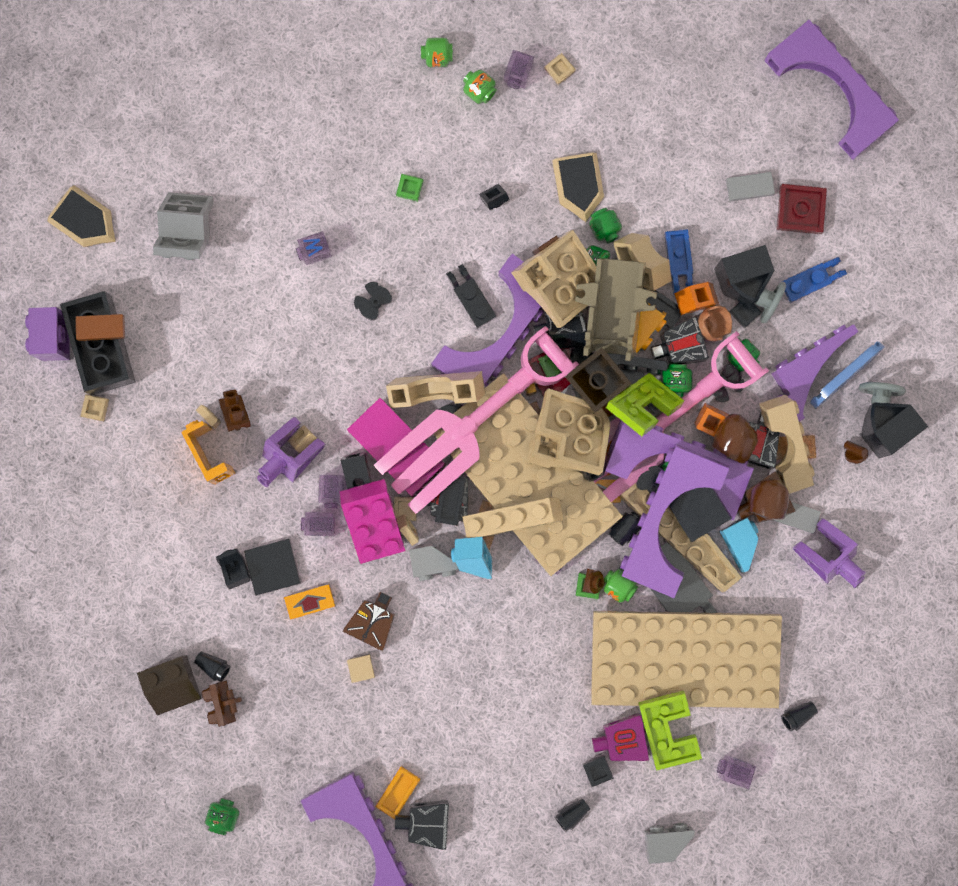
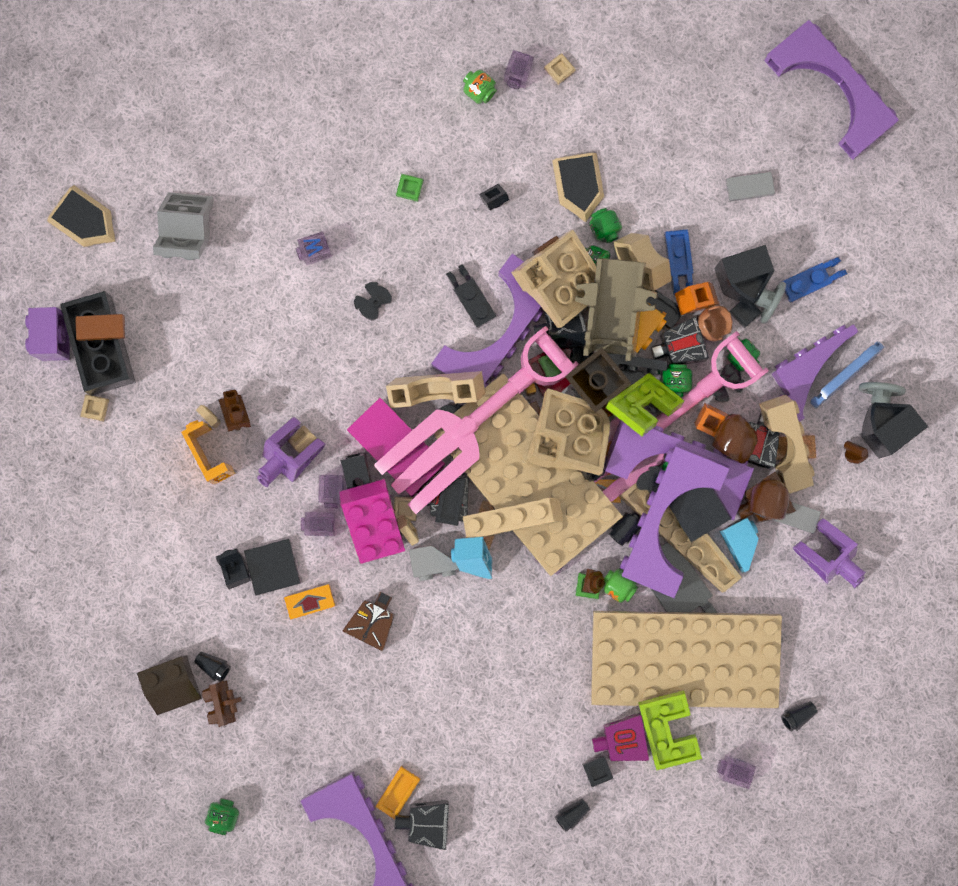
tan tile [347,655,375,683] -> none
bright green head [421,38,453,67] -> none
light grey slope [644,823,695,864] -> none
dark red plate [776,184,827,234] -> none

